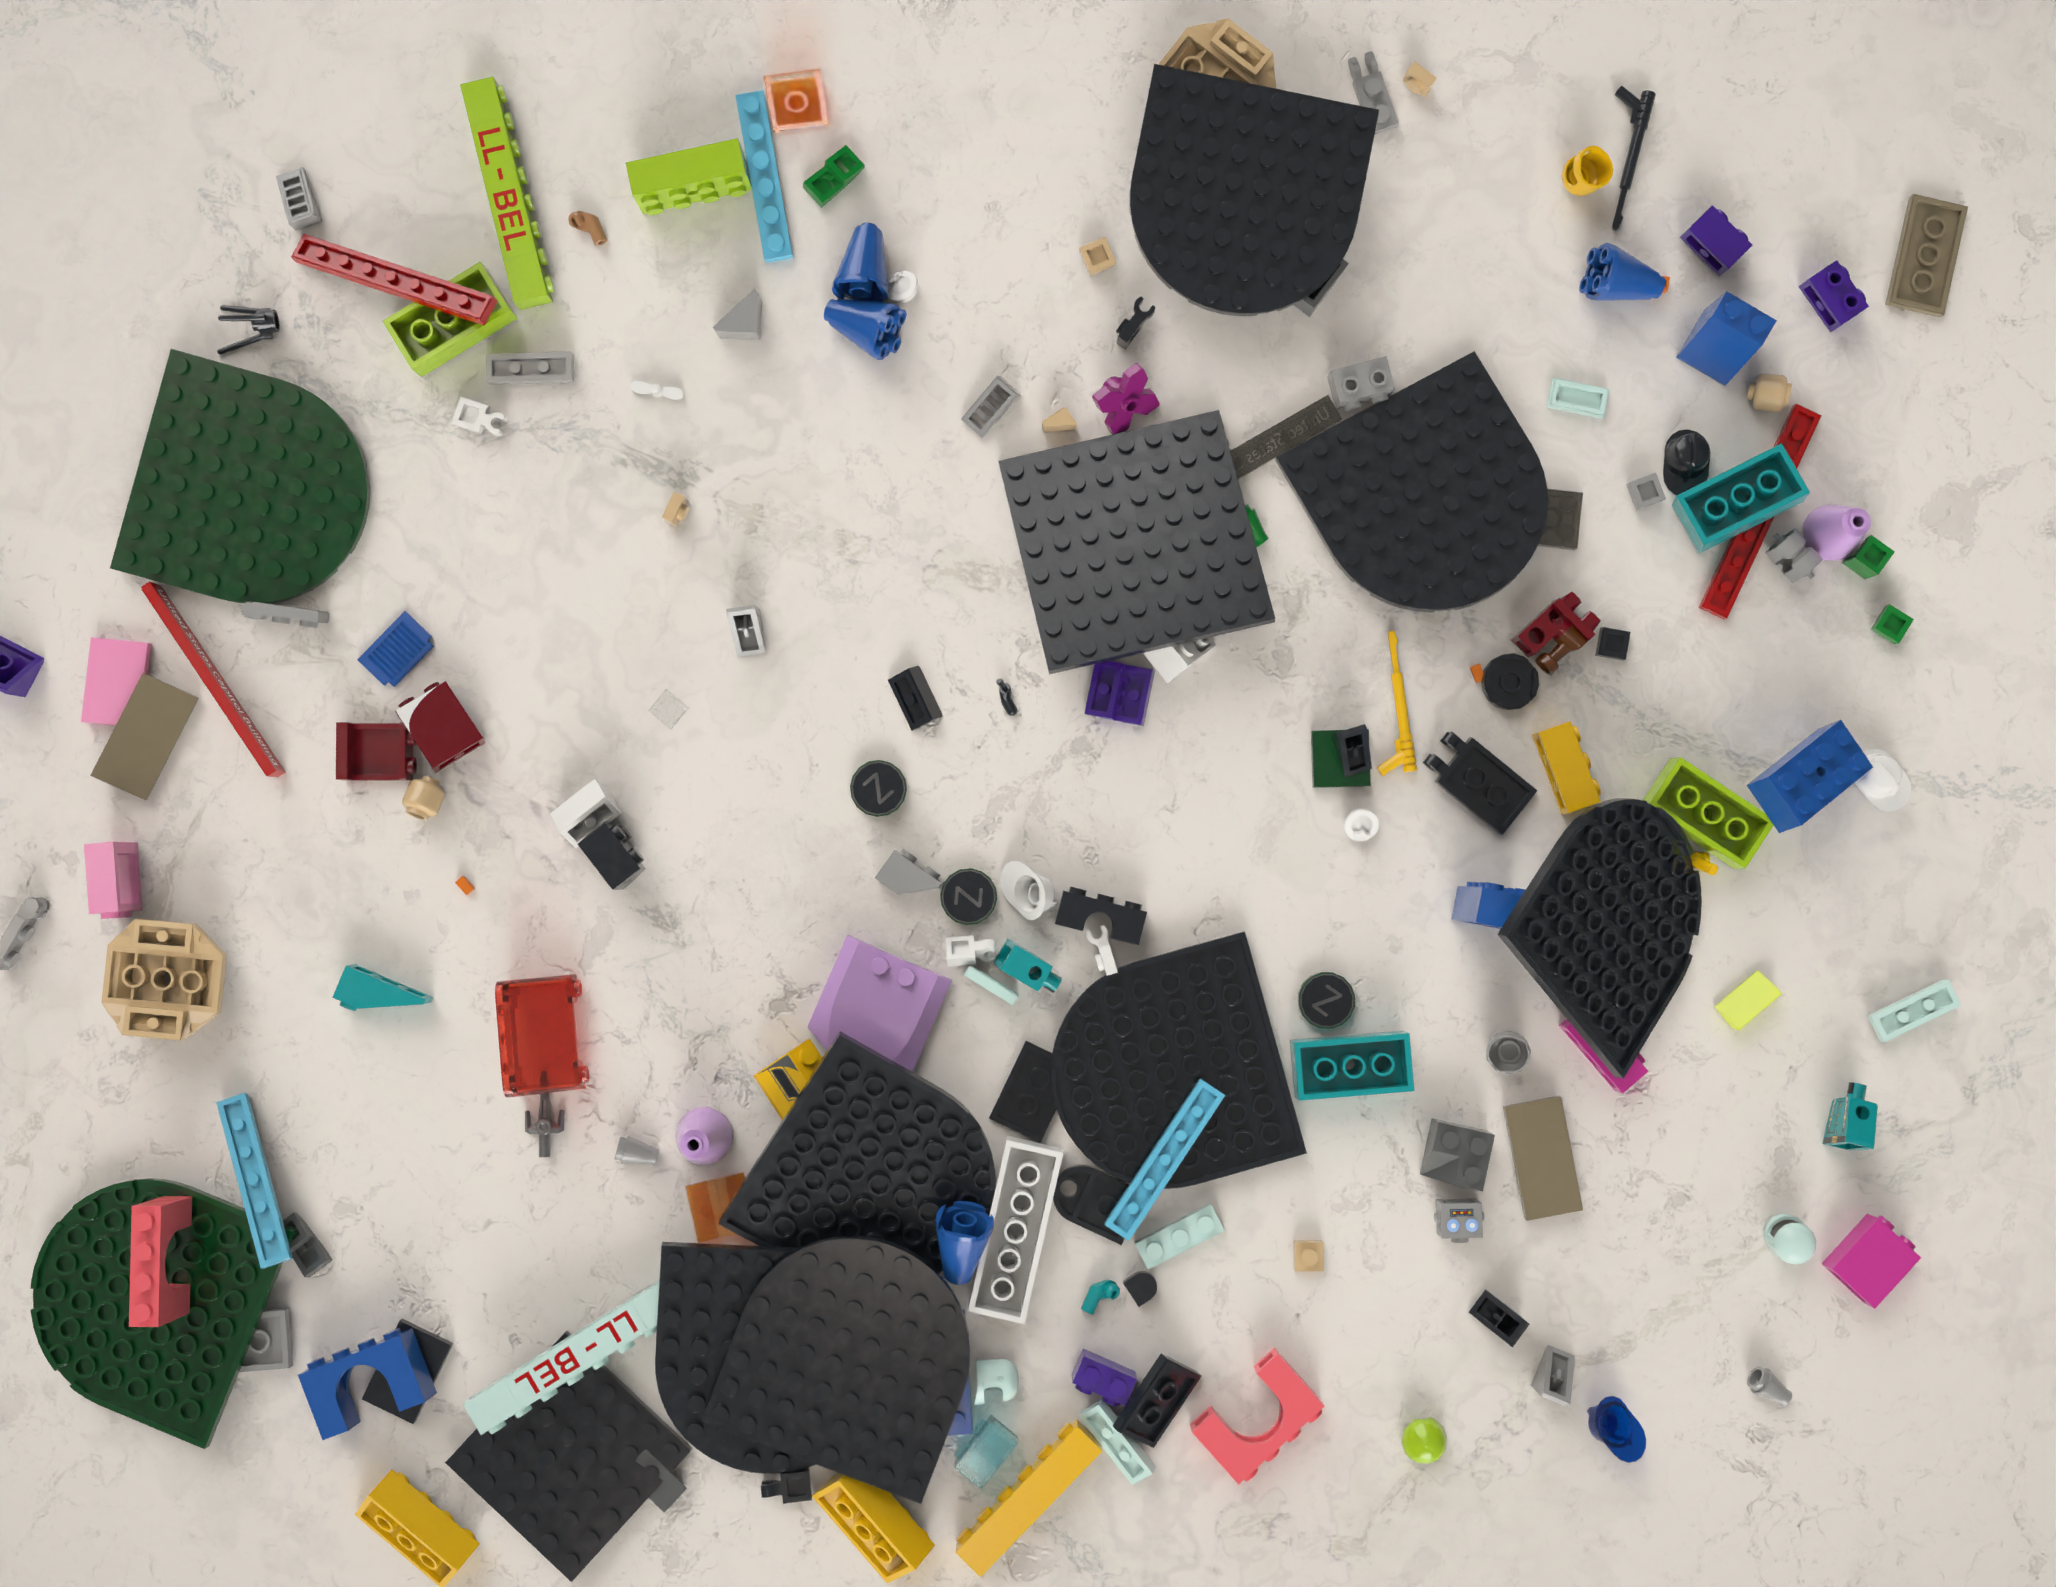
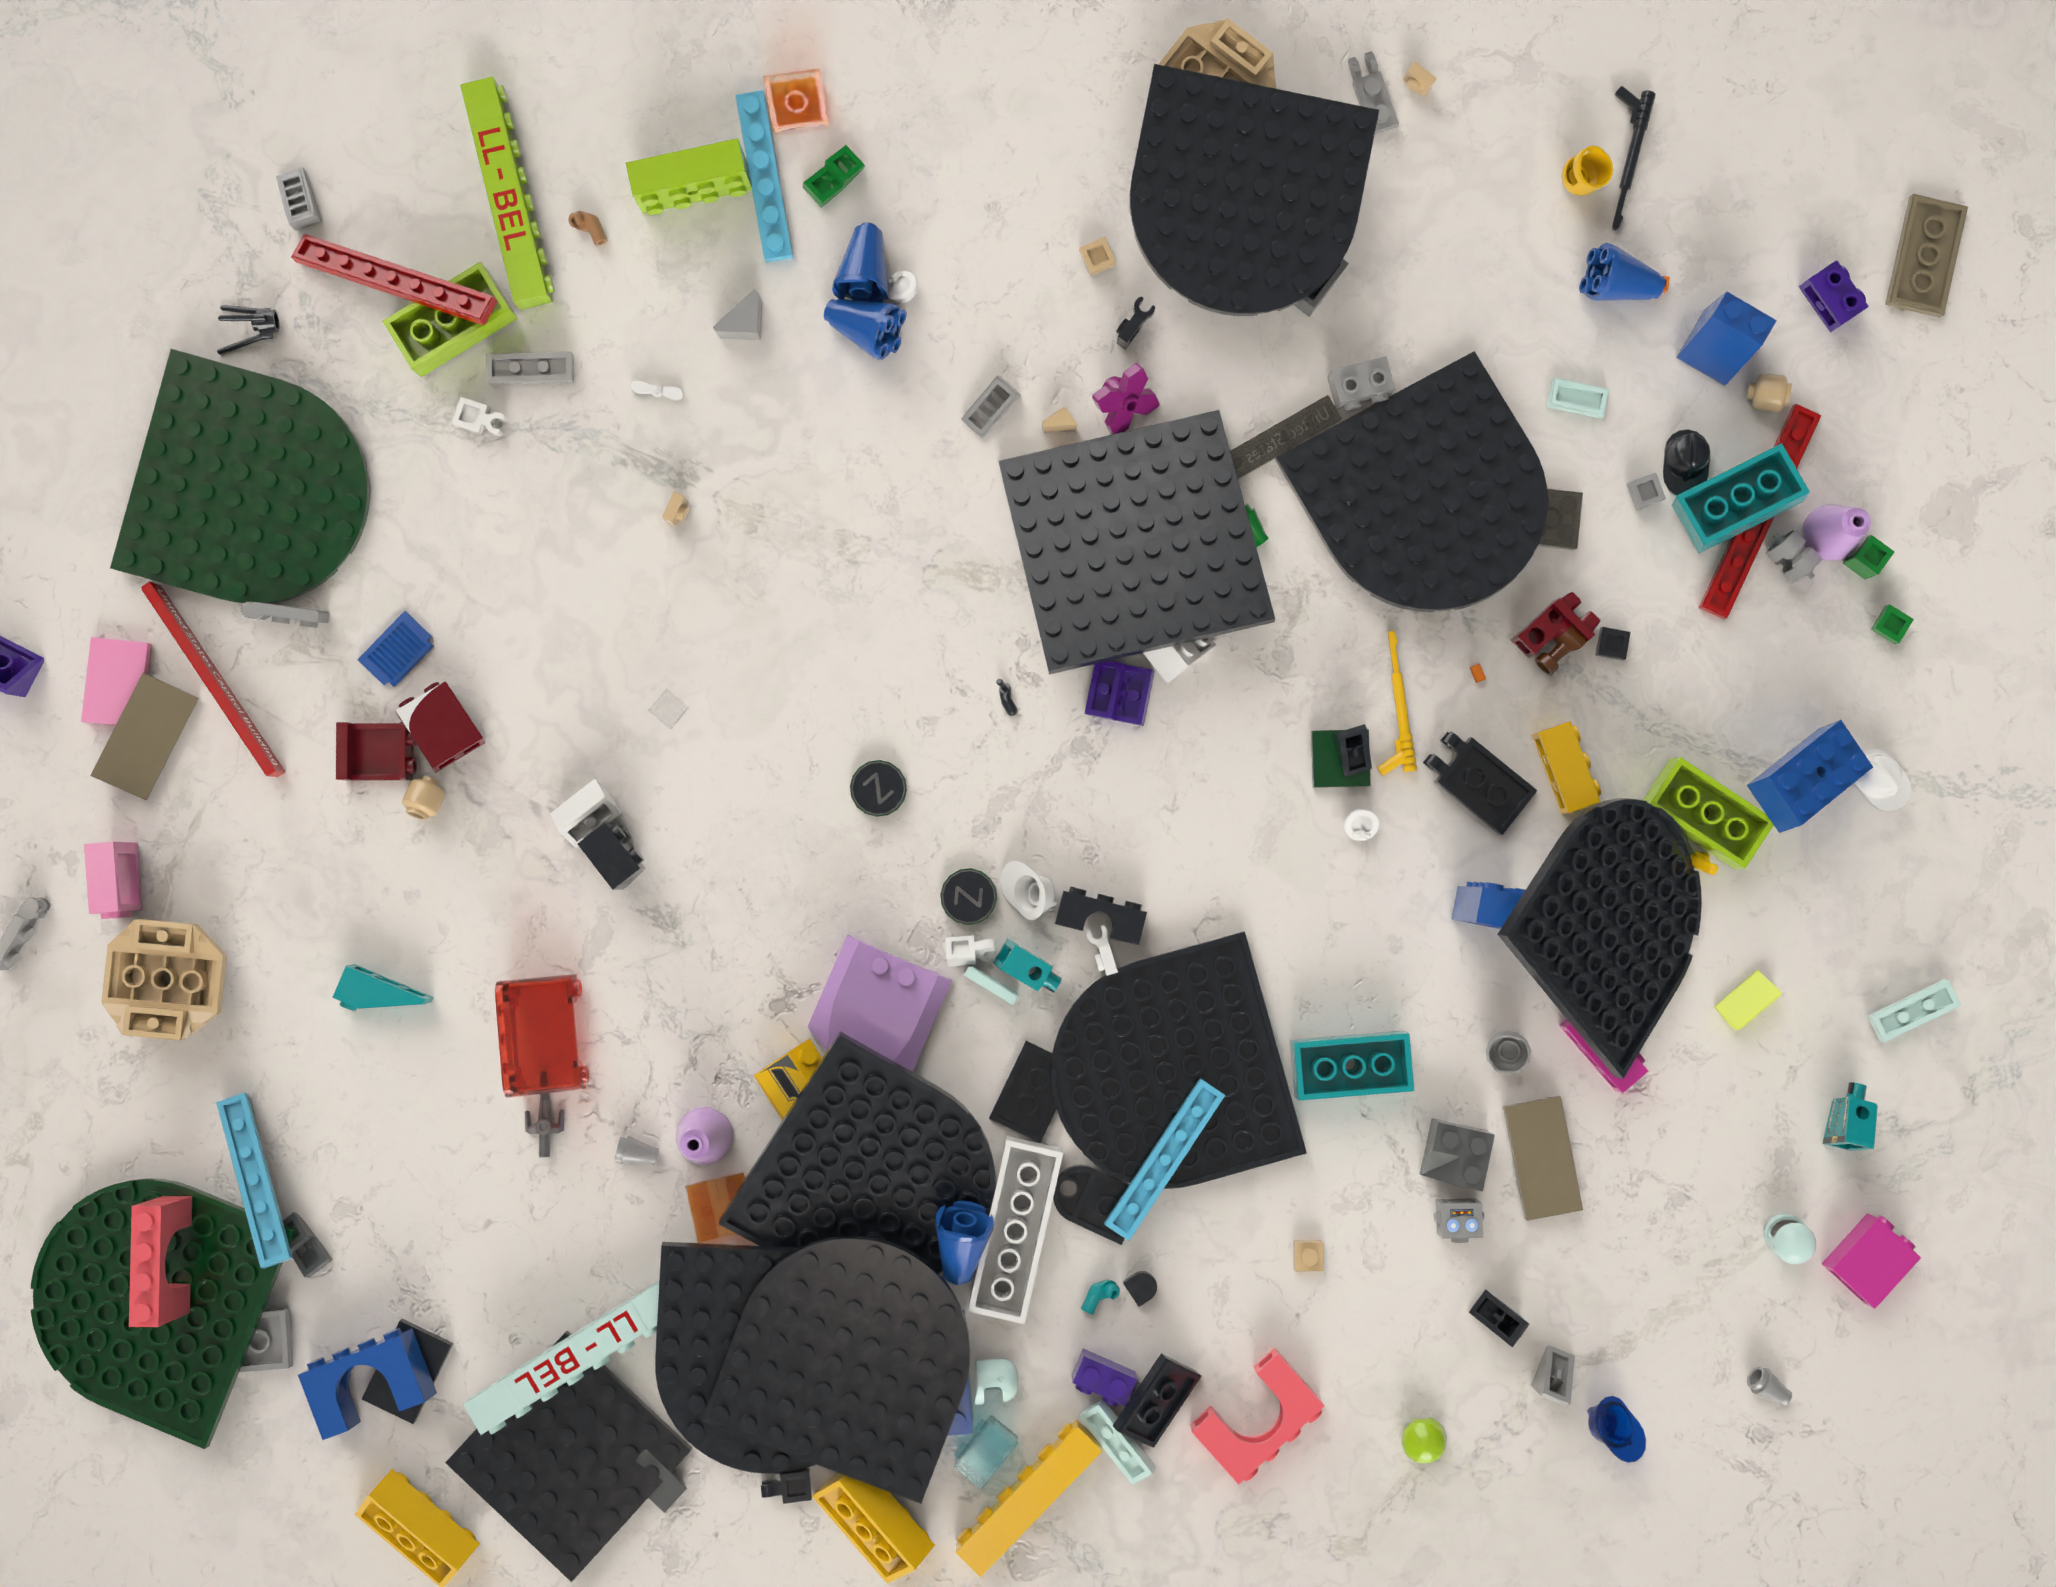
orange piece [455,876,475,895] -> none
light grey slope [726,605,766,657] -> none
light grey slope [875,849,942,894] -> none
black slope [888,666,943,731] -> none
light aqua plate [1135,1203,1225,1270] -> none
black tile [1298,972,1355,1029] -> none
black tile [1481,653,1539,710] -> none
dark purple brick [1679,205,1753,277] -> none

